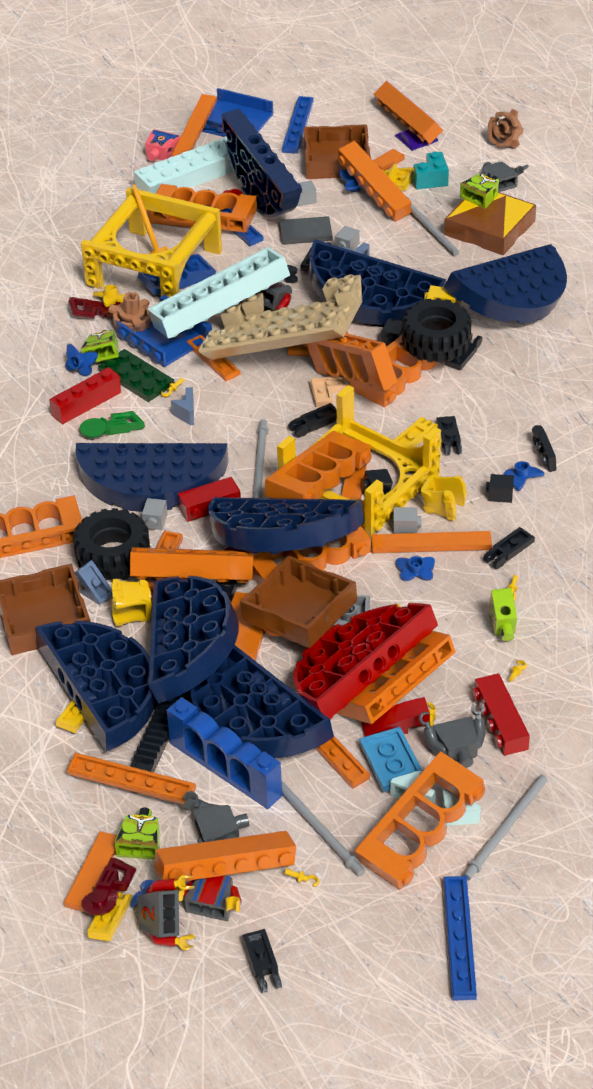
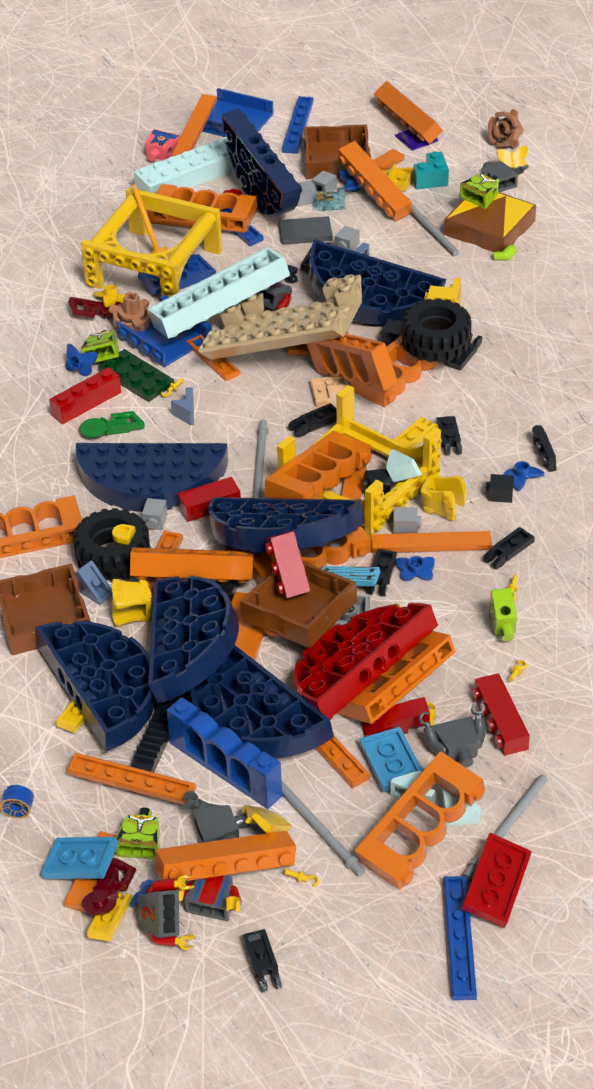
dark blue brick [444,244,567,323] -> none
none -> blue wheel [0,785,34,818]
none -> dark azure plate [41,837,119,879]
none -> yellow tile [112,524,136,545]
none -> yellow slope [242,805,292,833]
none -> brick [265,531,310,598]
none -> light grey brick [312,171,337,198]
none -> clear light blue leg [314,187,345,211]
none -> medium azure tile [321,566,380,586]
none -> black hinge [368,549,397,596]
none -> light aqua slope [386,449,421,482]
none -> red plate [461,833,532,928]
none -> lime arm [494,245,517,260]
none -> yellow animal [497,146,528,168]

